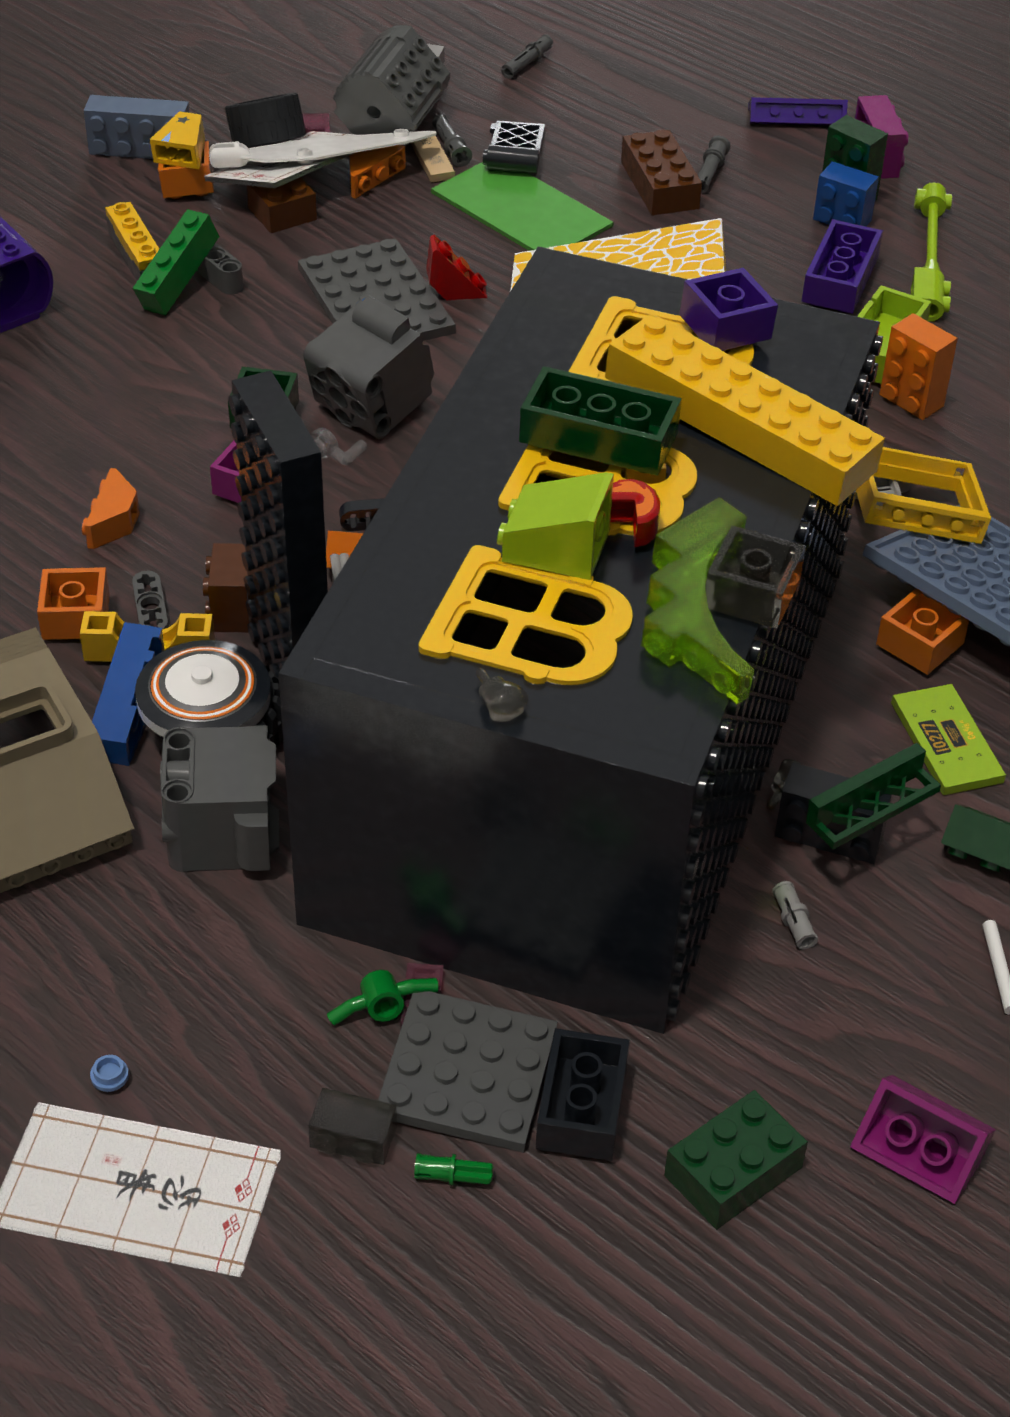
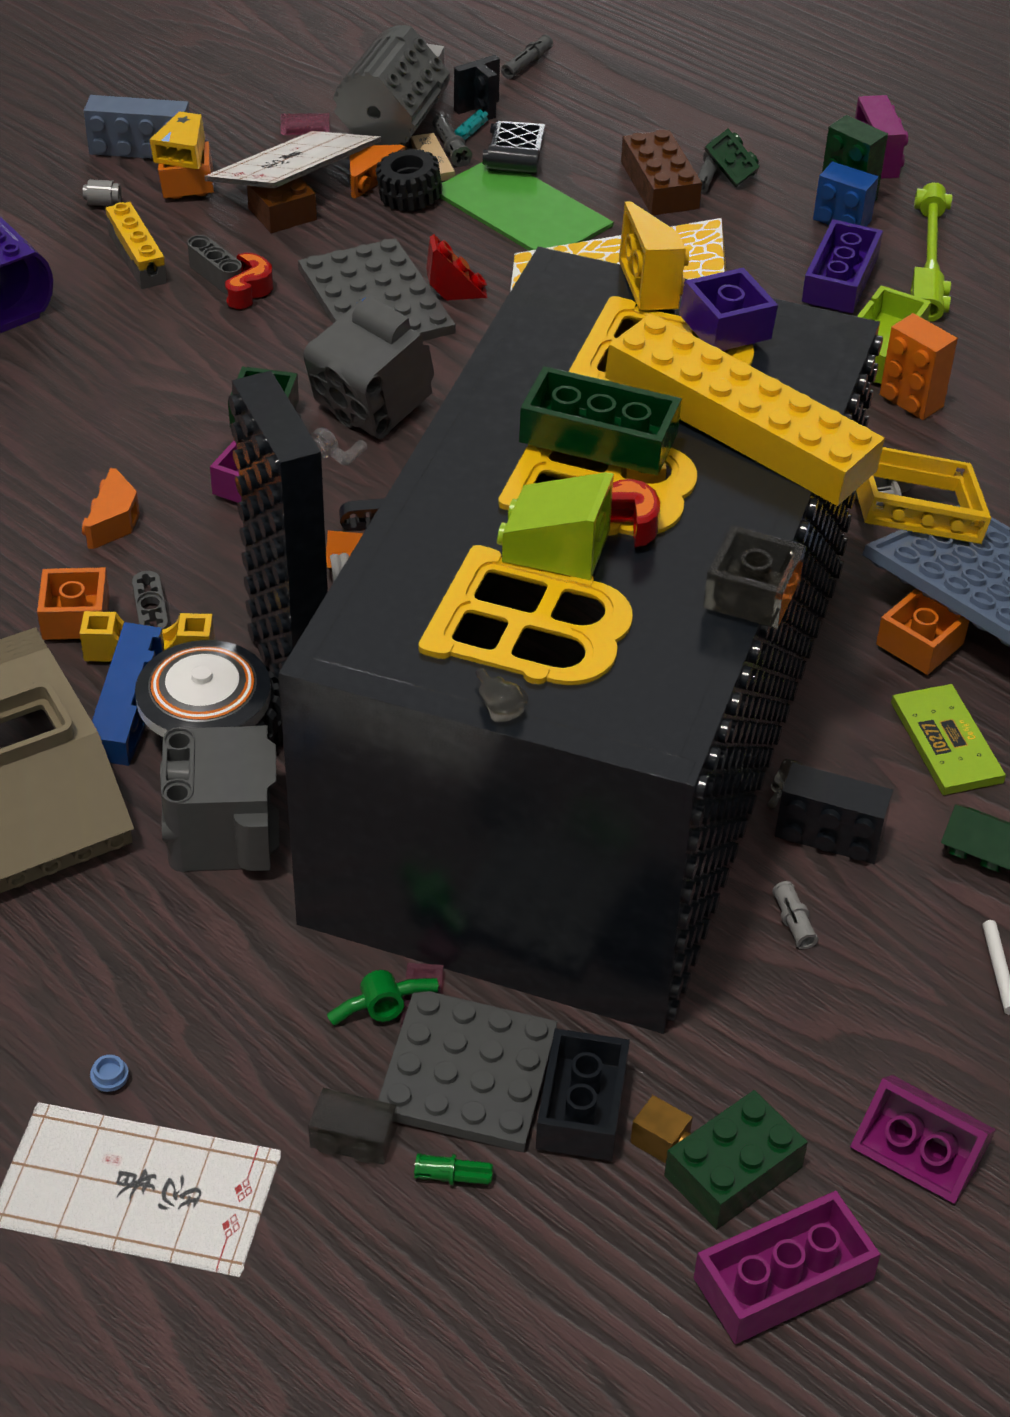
green brick [132,209,220,315] -> none
reddish brown brick [203,543,251,633] -> none
white wing [209,129,437,169] -> none
black tyre [225,92,306,148] -> none
clear neon green arch [641,497,754,705] -> none
dark purple fence [748,97,848,126] -> none
dark green fence [806,743,941,849] -> none
none -> light grey brick [83,179,122,206]
none -> red animal [225,253,273,310]
none -> black tyre [376,149,442,211]
none -> black bracket [454,54,500,120]
none -> teal axle [455,109,488,141]
none -> yellow slope [619,201,689,310]
none -> pearl gold brick [630,1095,693,1163]
none -> magenta brick [694,1191,881,1345]
none -> dark green bracket [704,128,760,188]

